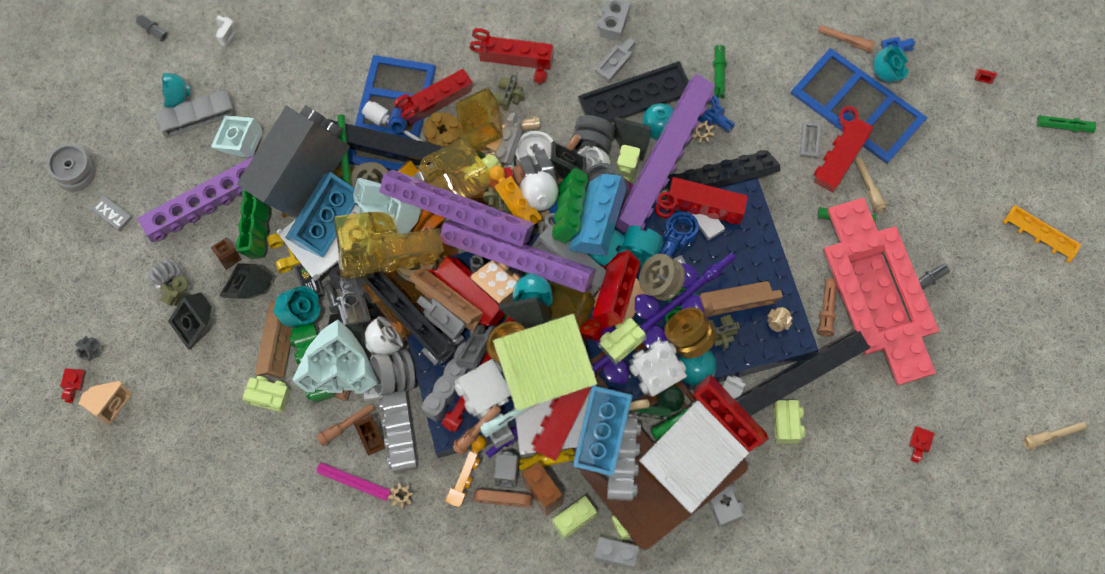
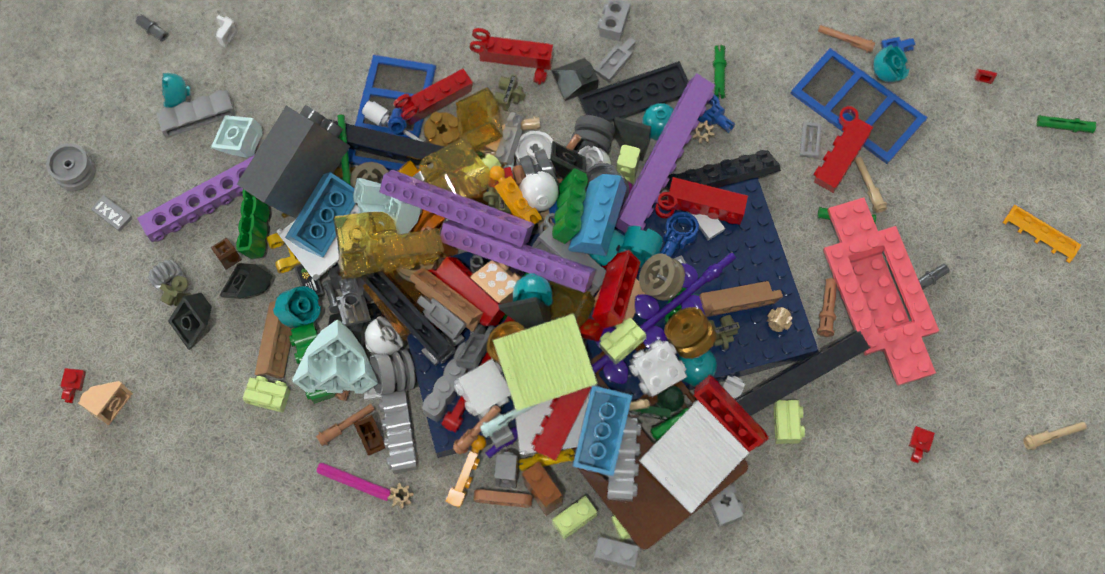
dark grey gear [75,336,101,361] -> none
none -> pearl dark grey slope [551,58,599,101]

